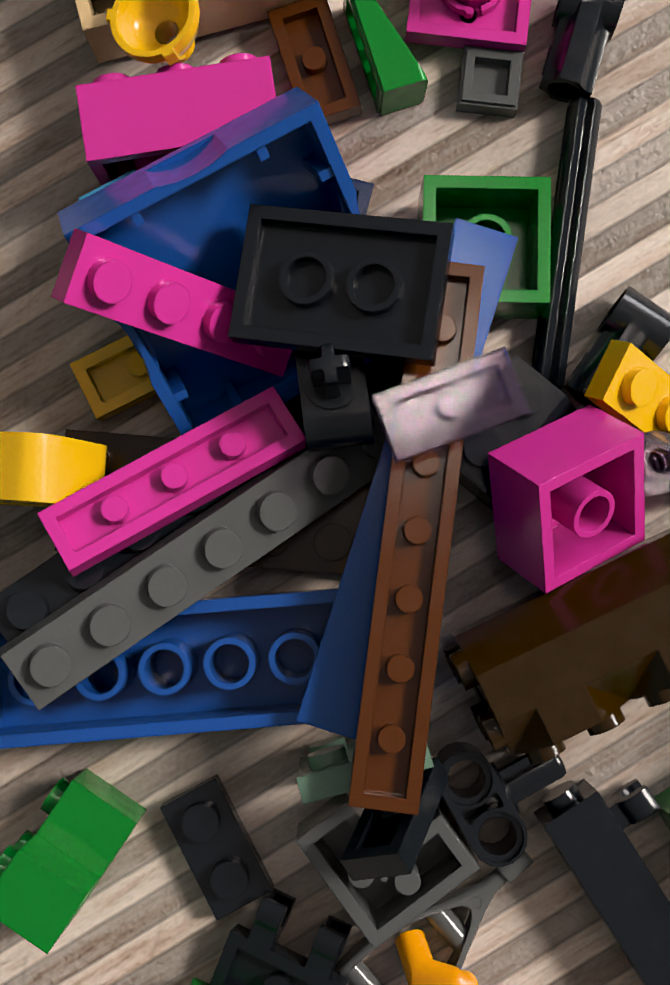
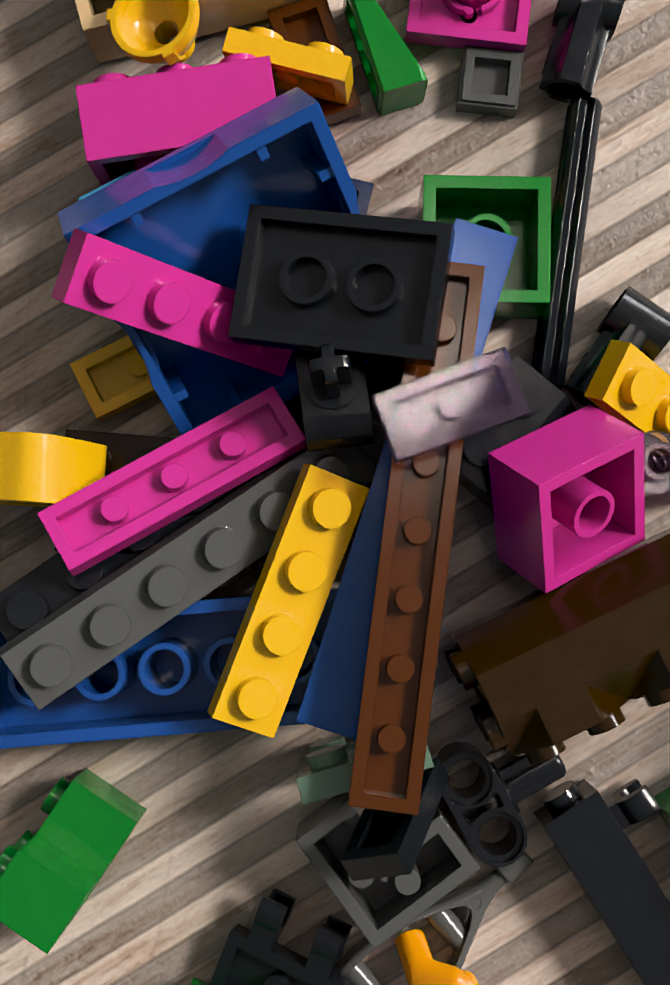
black plate [160,774,274,920] -> none
none -> yellow plate [207,464,369,738]
none -> yellow plate [222,26,354,105]

